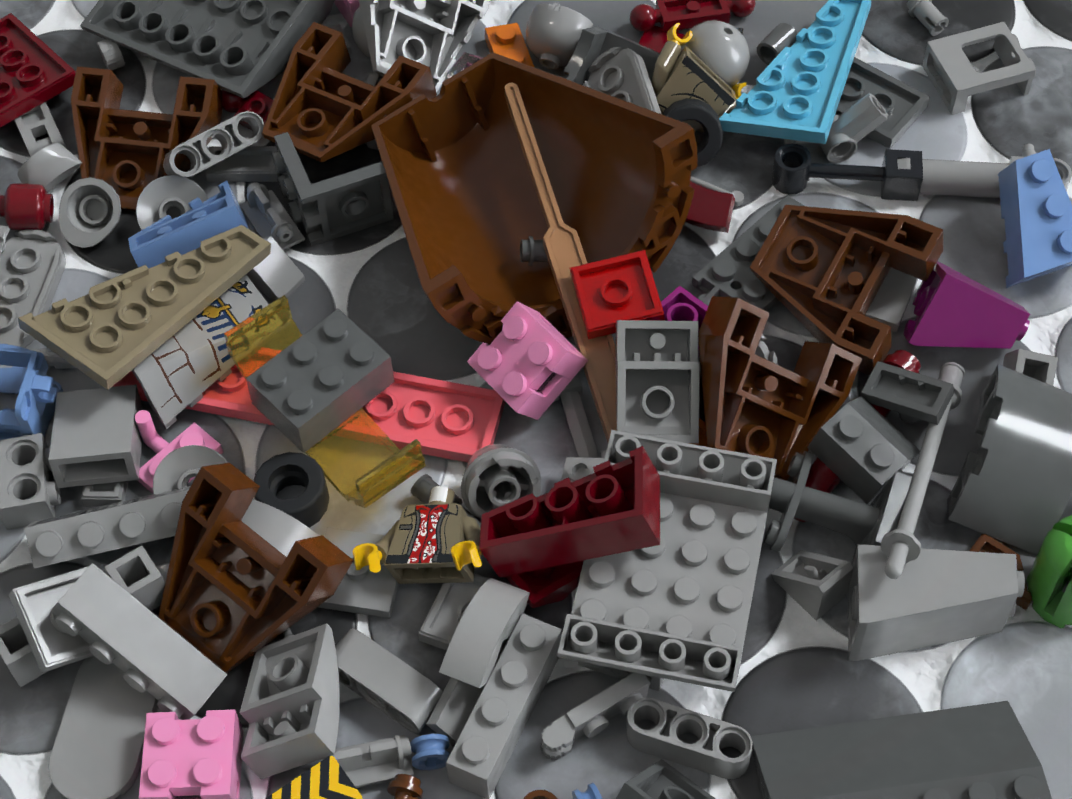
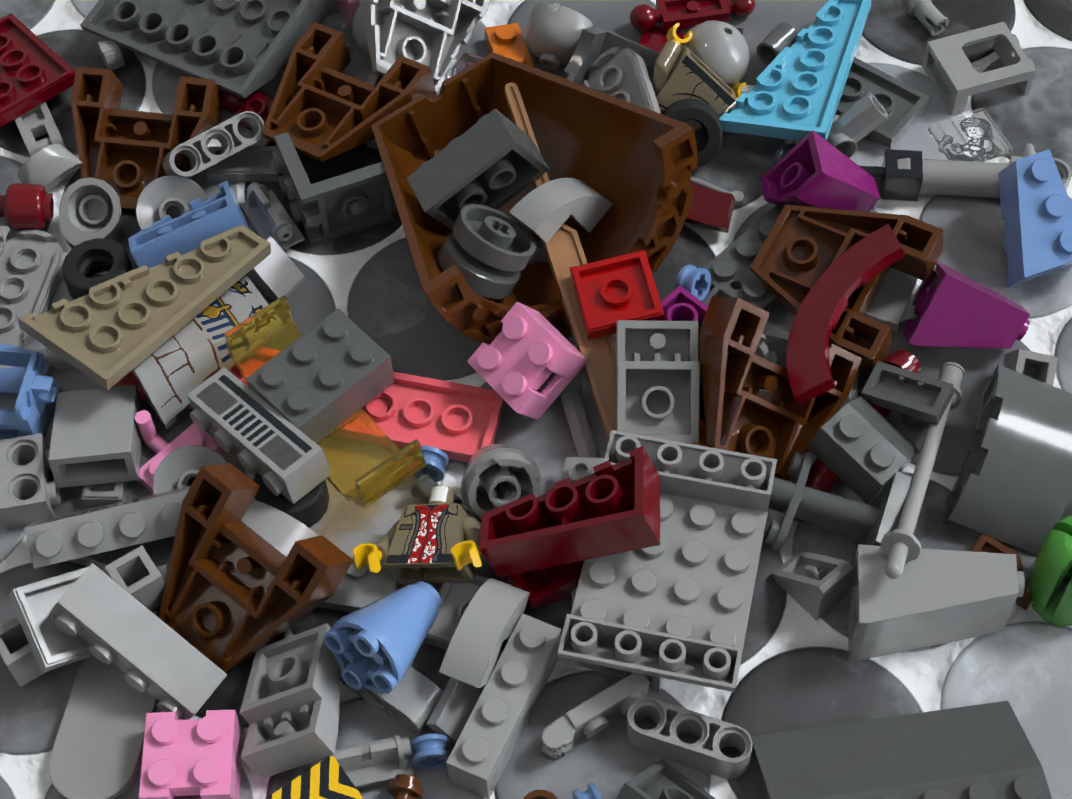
none -> black tyre [62,238,133,300]
none -> light grey brick [186,367,332,504]
none -> medium blue cone [324,581,442,694]
none -> dark grey brick [406,109,550,230]
none -> medium blue bush [409,446,449,482]
none -> dark grey wheel [437,204,537,299]
none -> light grey brick [509,177,613,244]
none -> medium blue bush [675,264,711,301]
none -> magenta slope [760,130,880,212]
none -> dark red tile [786,224,906,405]
none -> clear piece [928,107,1013,162]

